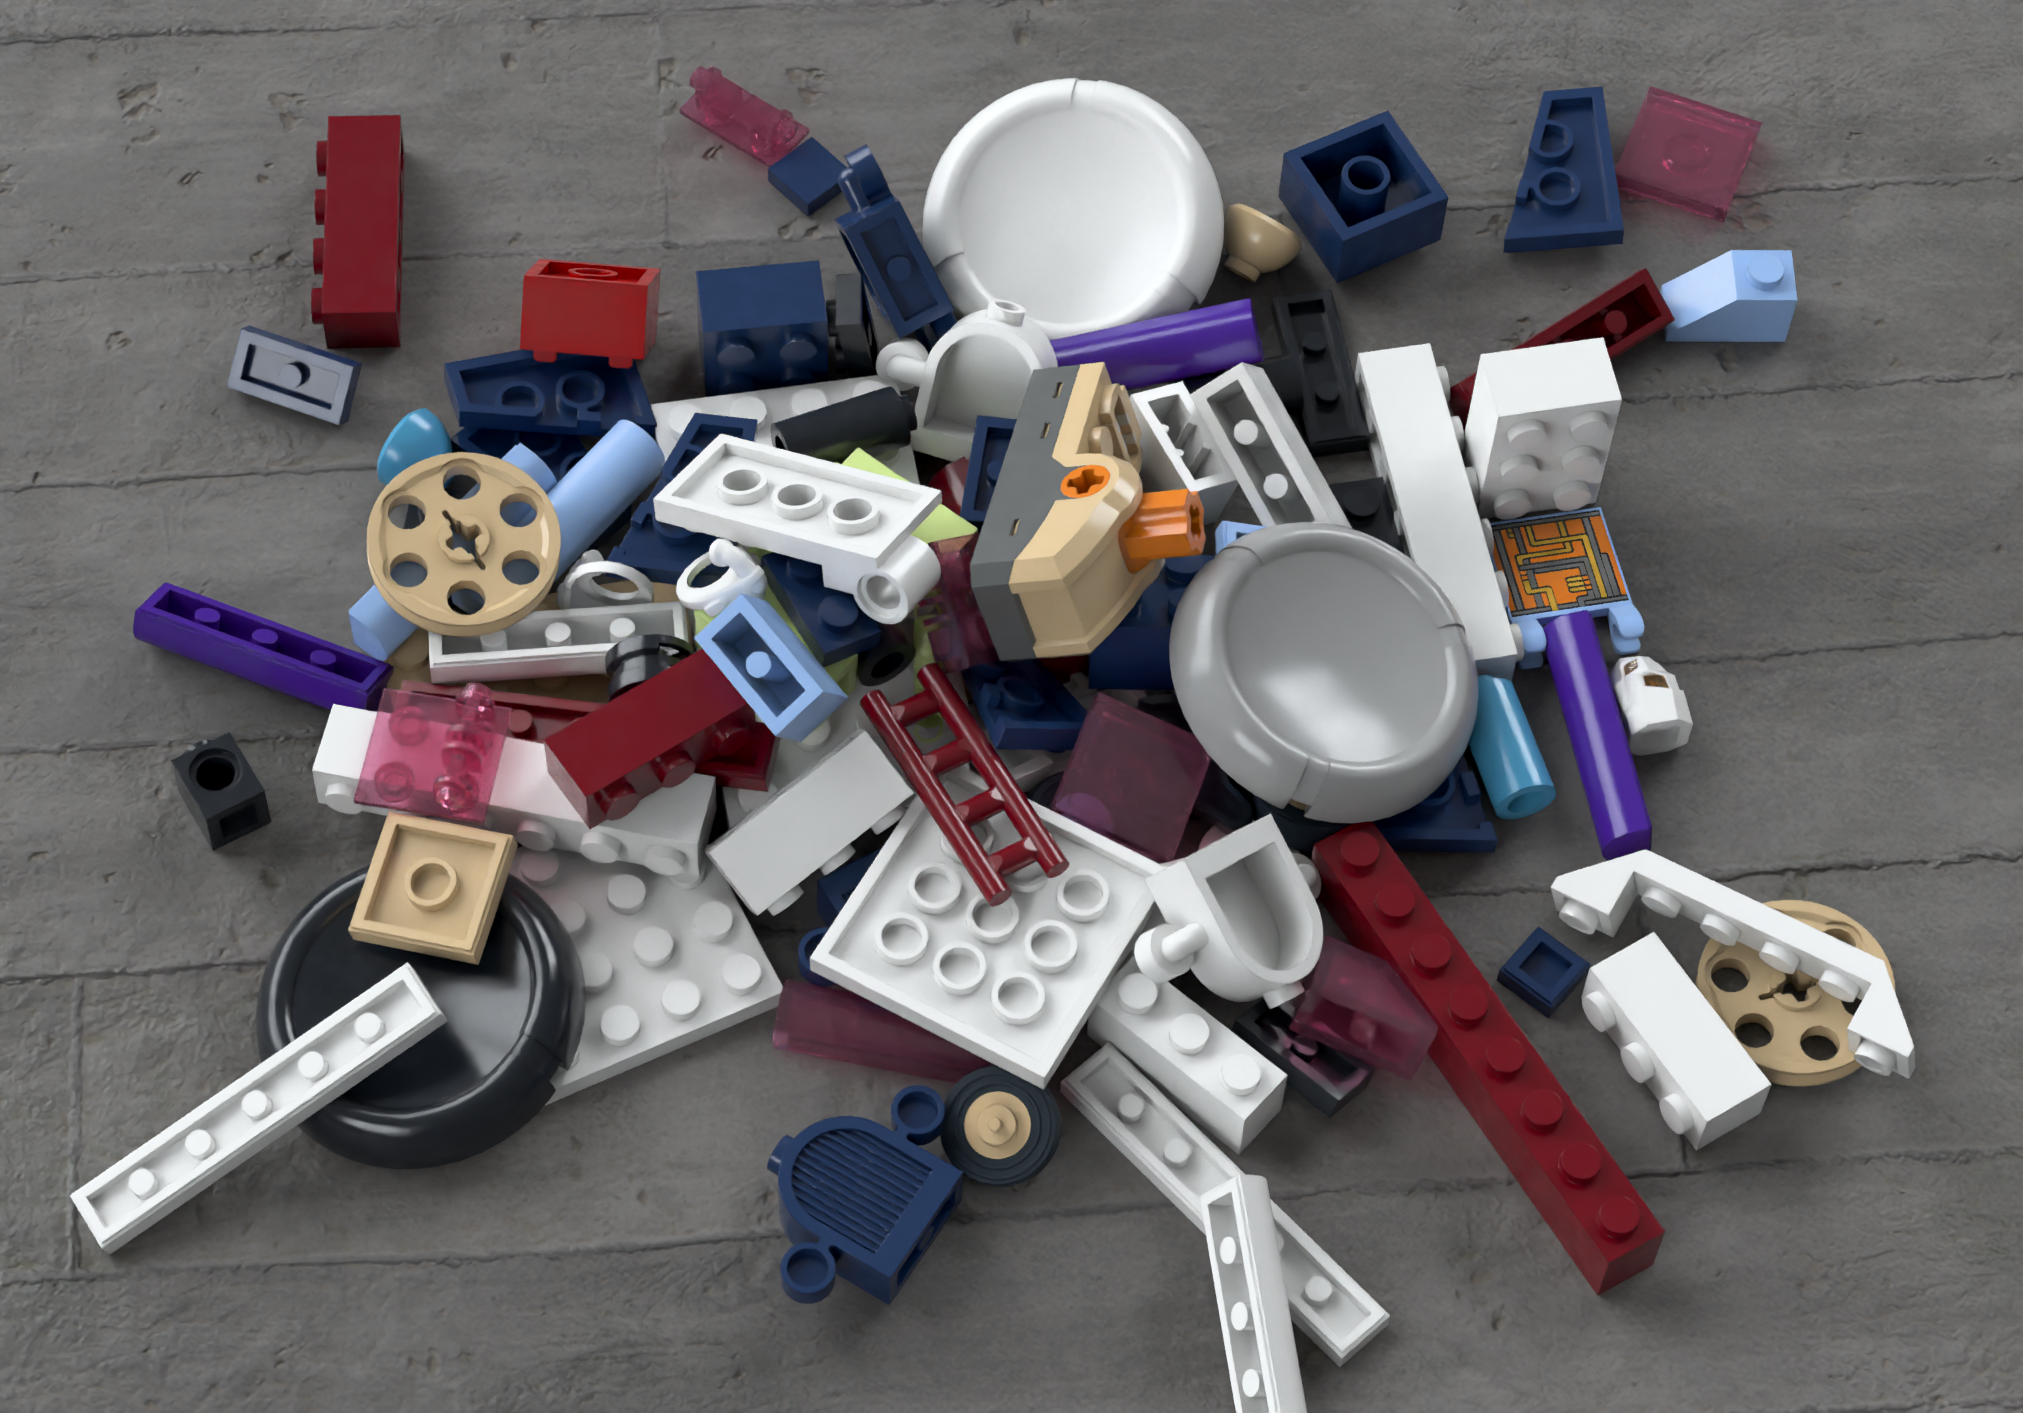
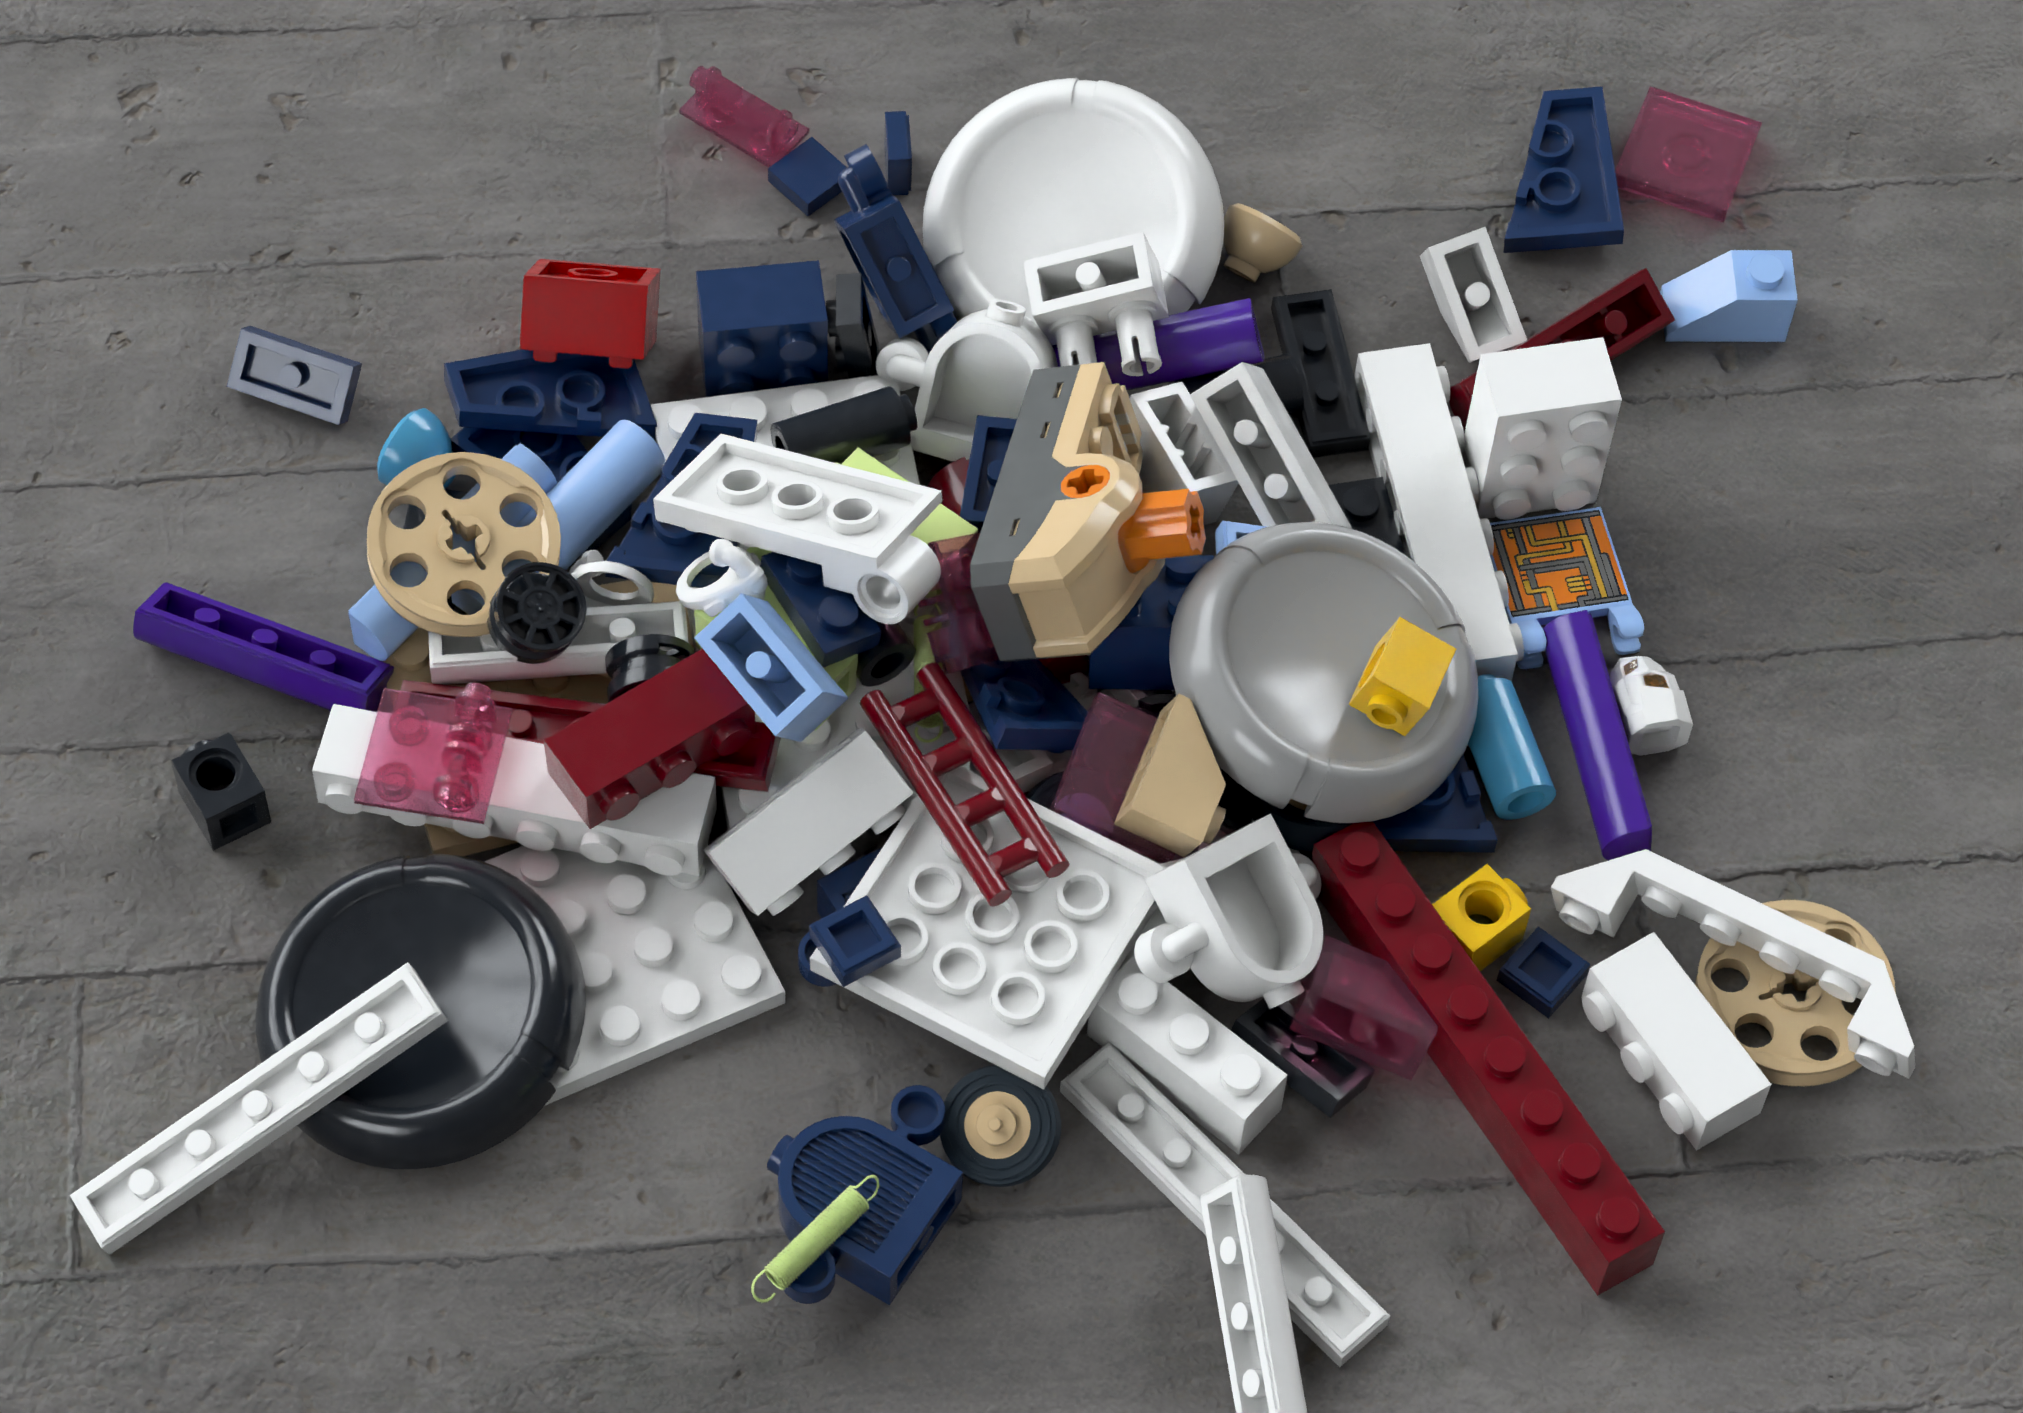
dark red brick [311,115,405,349] -> none
tan tile [348,811,518,965] -> none
clear pink brick [773,979,995,1083] -> none
dark blue brick [1278,111,1448,283] -> none
none -> black wheel [487,562,587,664]
none -> yellowish green piece [751,1175,879,1303]
none -> dark blue tile [809,895,901,987]
none -> dark blue tile [884,111,912,195]
none -> white brick [1023,231,1169,376]
none -> tan slope [1114,694,1226,857]
none -> yellow brick [1348,617,1456,736]
none -> white slope [1420,227,1527,363]
none -> yellow brick [1432,864,1531,971]

